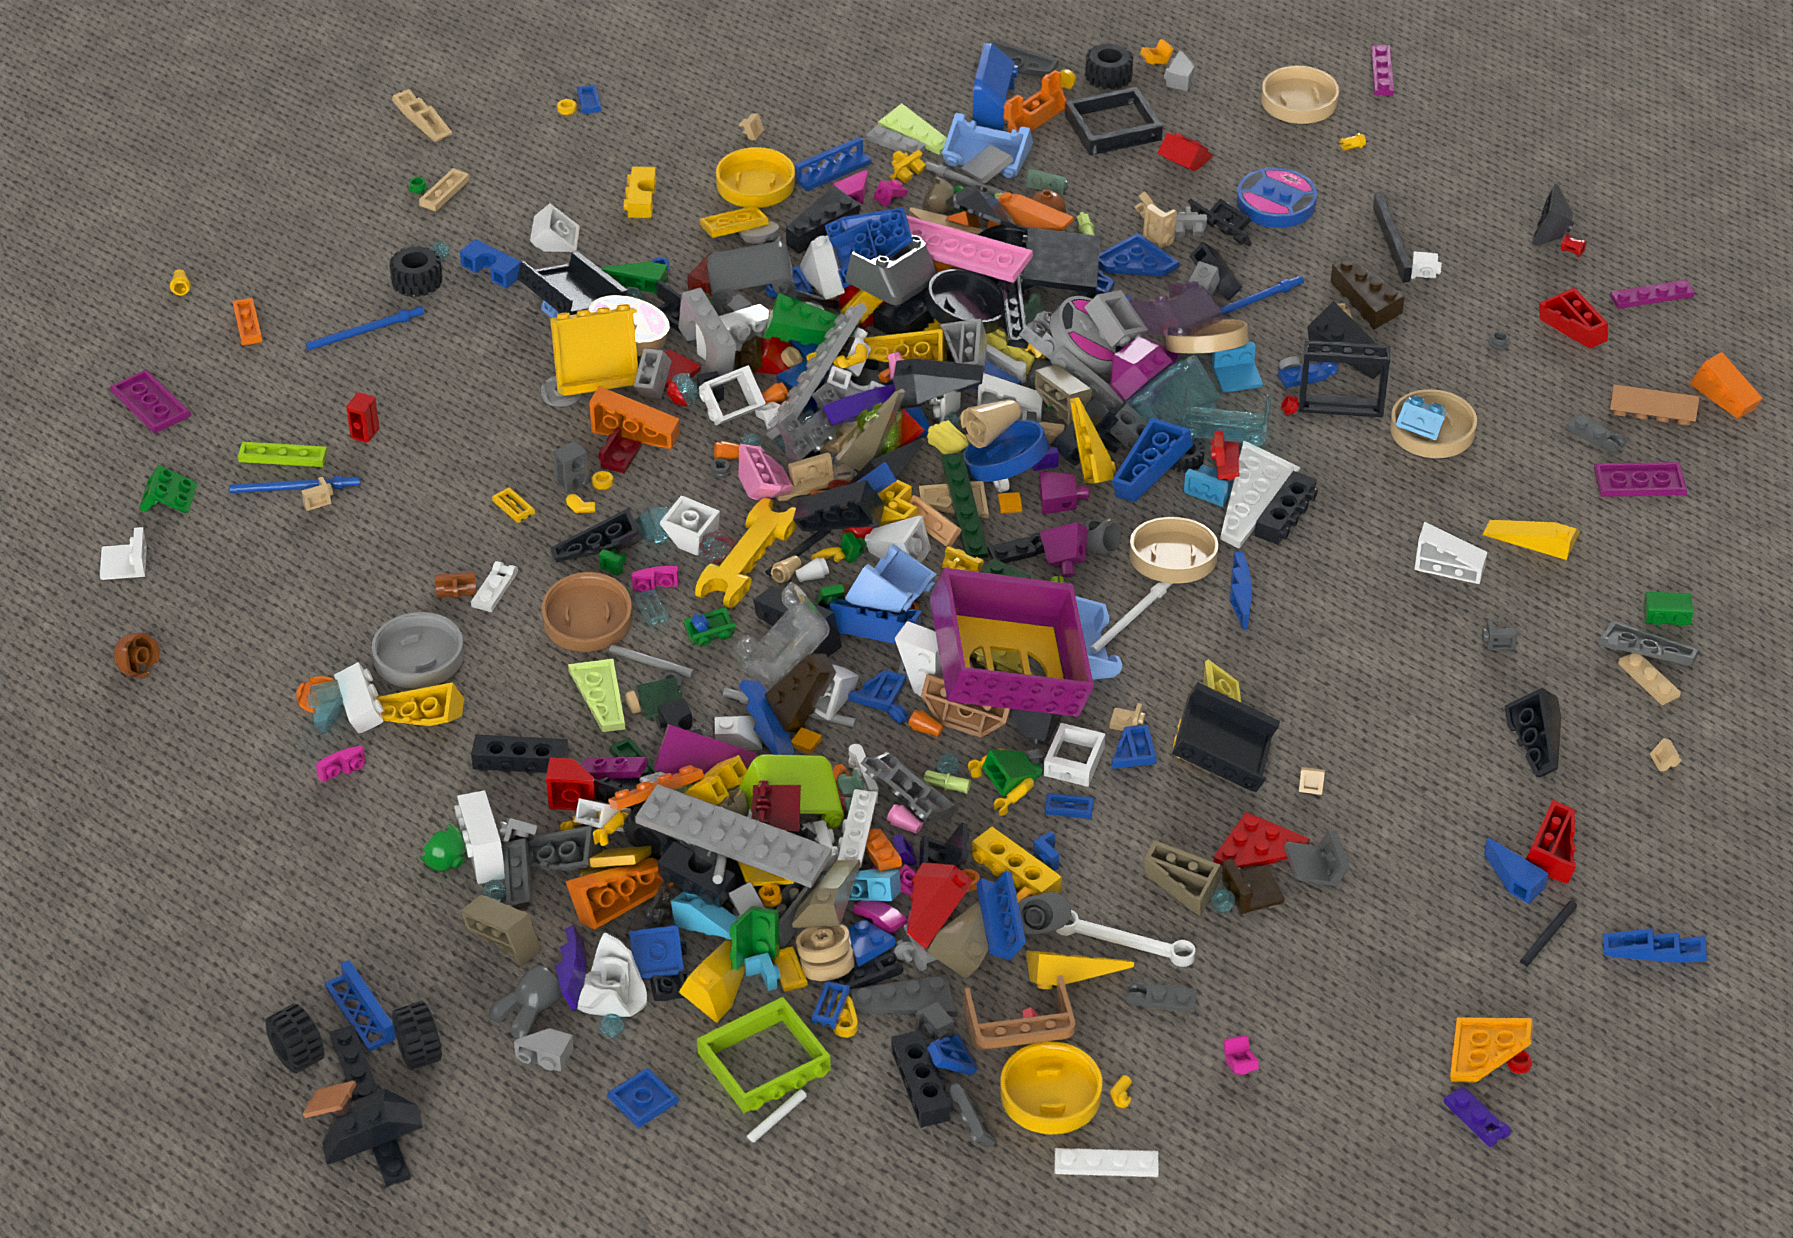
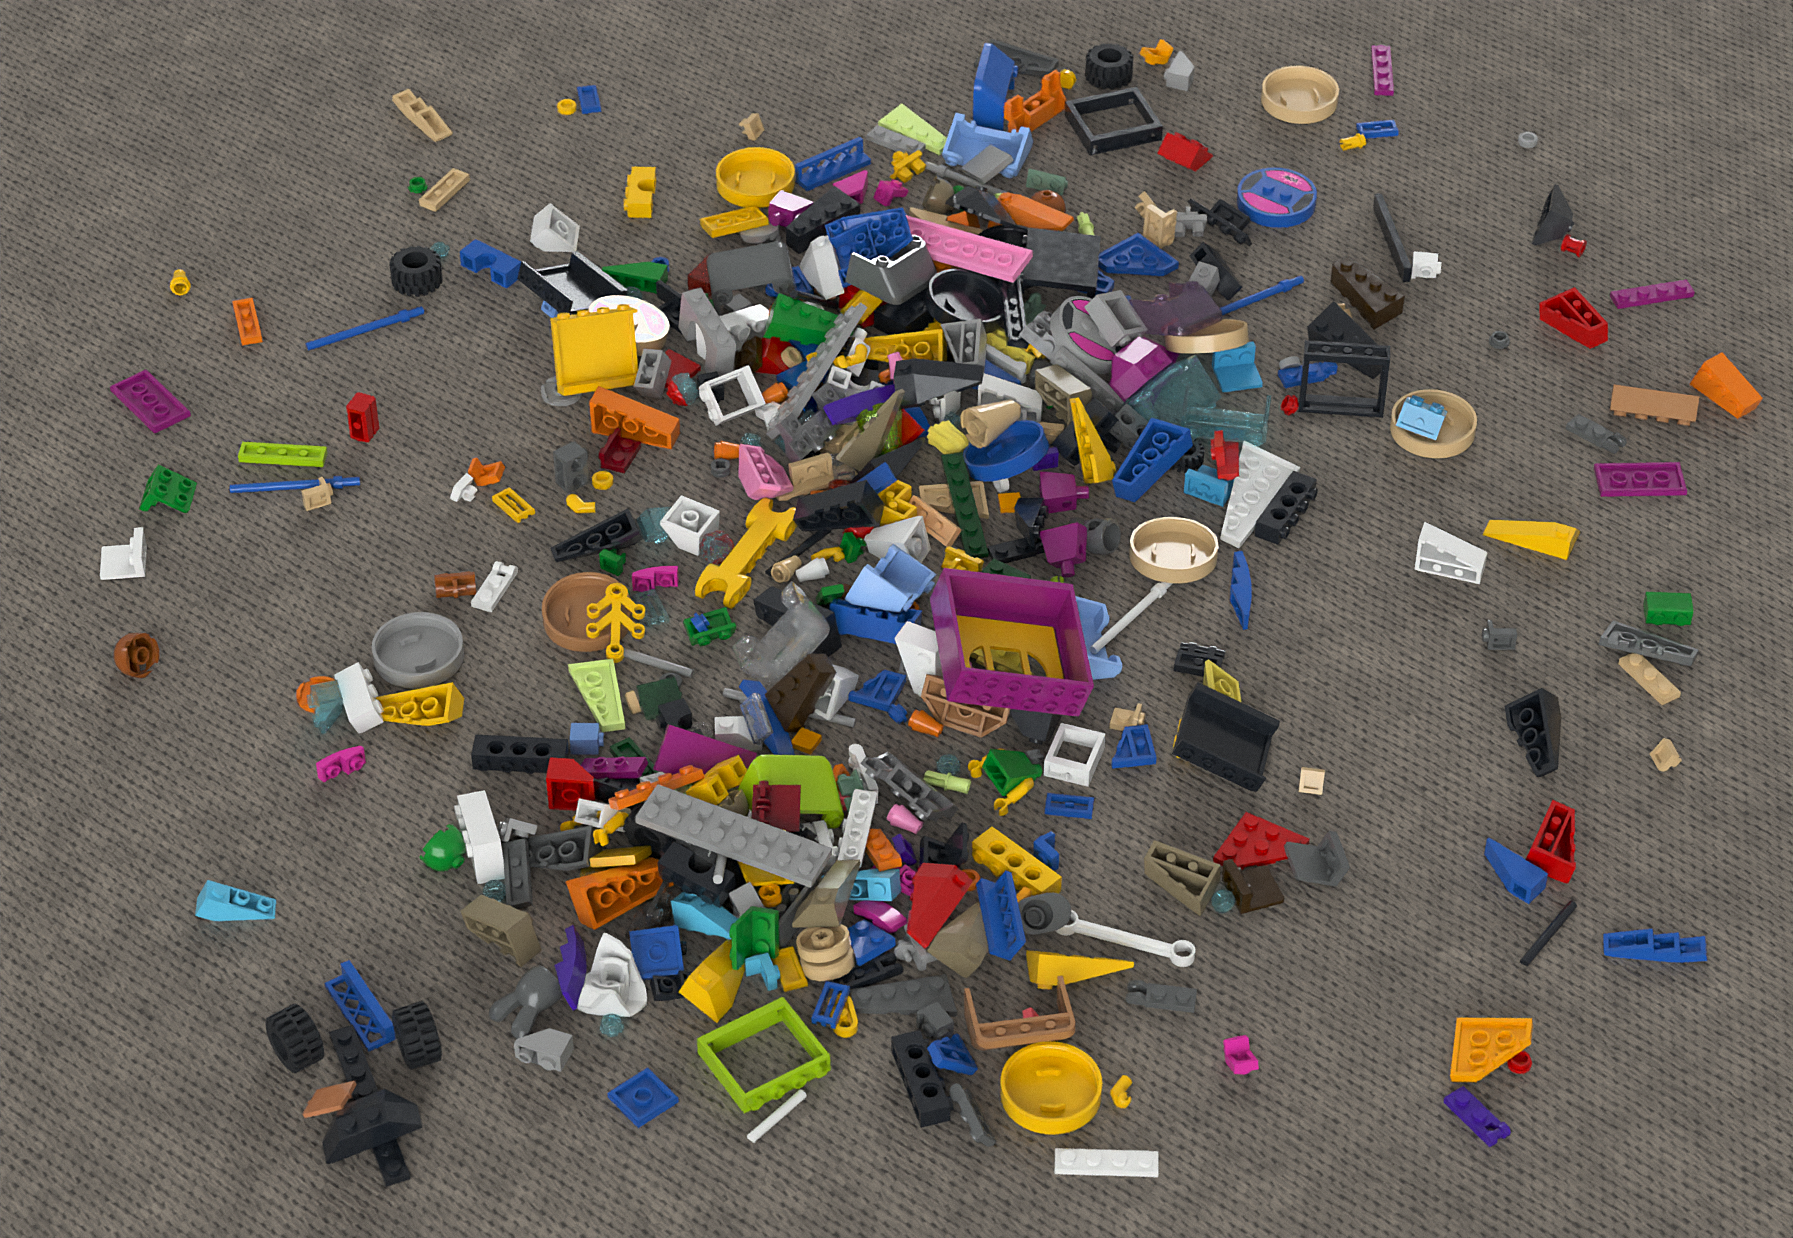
none -> medium azure slope [195,880,276,921]
none -> white tile [450,473,478,502]
none -> orange bracket [468,457,505,486]
none -> medium blue brick [570,723,604,755]
none -> yellow plant [586,583,645,663]
none -> clear tile [740,693,773,745]
none -> torso [768,190,814,227]
none -> black slope [1014,498,1049,547]
none -> black plate [1173,641,1226,677]
none -> blue tile [1356,120,1399,139]
none -> light grey tile [1518,132,1538,148]

